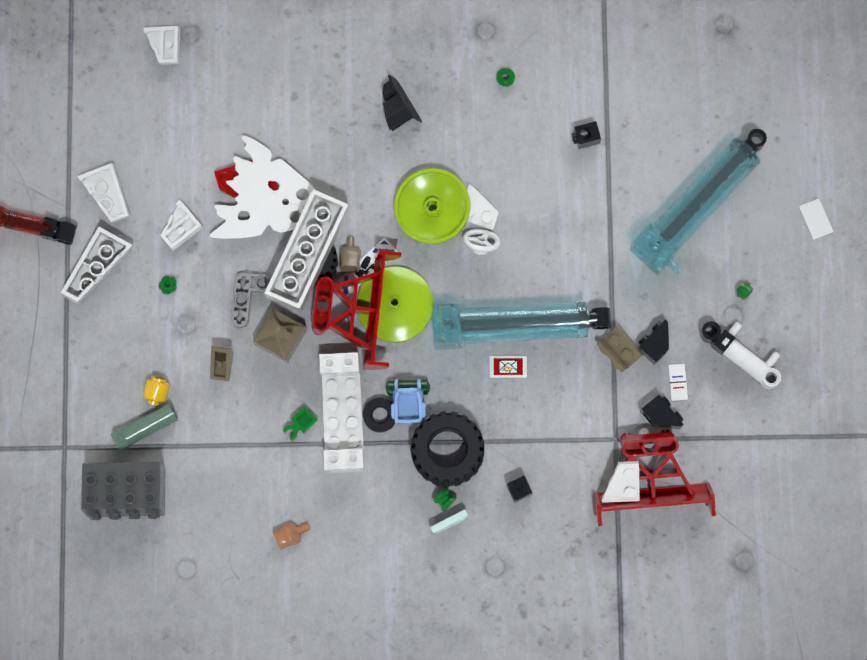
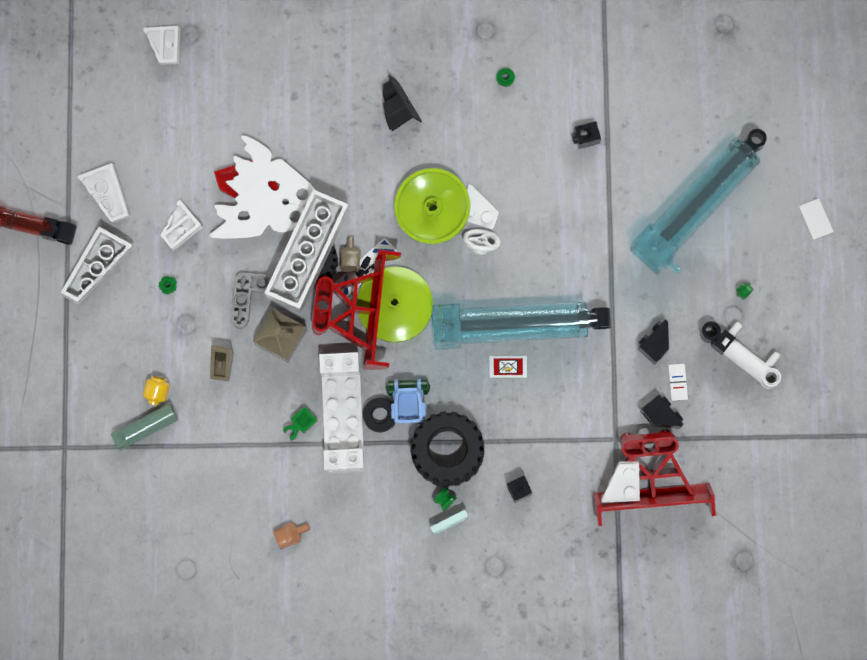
dark grey brick [81,462,166,520] -> none
dark tan bracket [597,325,644,372] -> none

